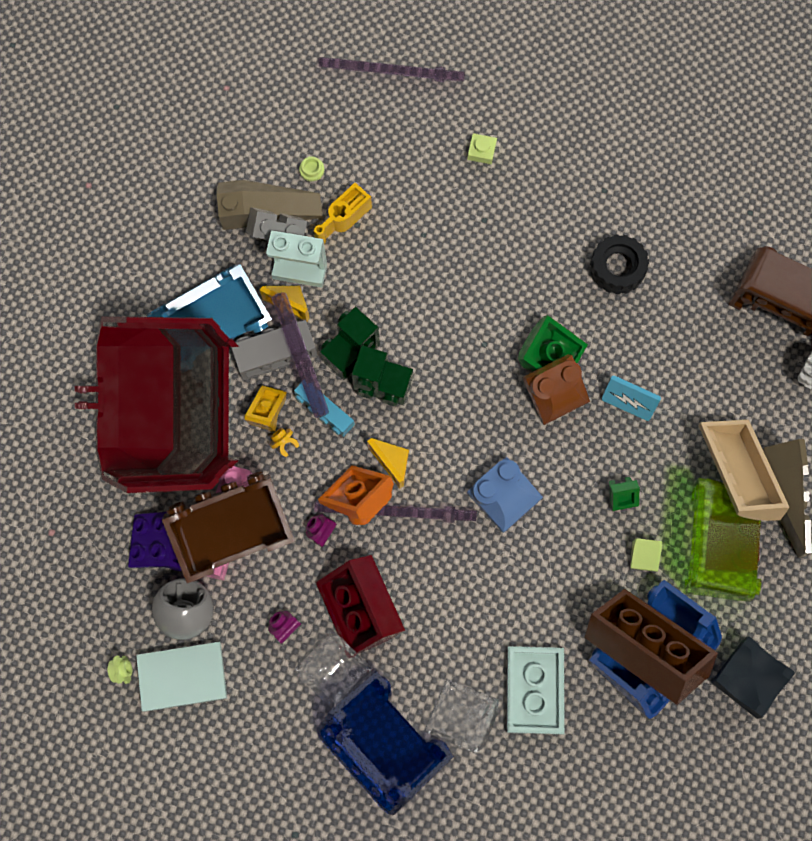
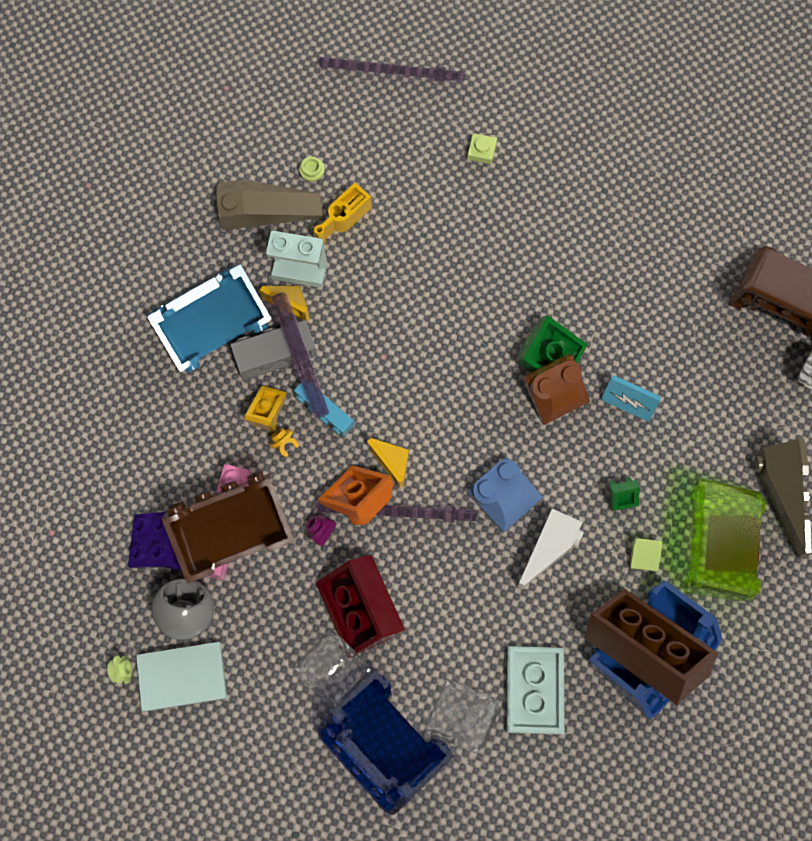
dark red windscreen [75,316,239,493] -> none
light grey brick [246,207,307,240] -> none
magenta plate [268,611,301,644] -> none
dark green brick [320,306,380,381] -> none
dark green brick [352,345,413,406] -> none
black tyre [590,234,649,295] -> none
tan slope [698,420,790,521] -> none
black brick [711,636,796,719] -> none
none -> white slope [517,509,584,589]

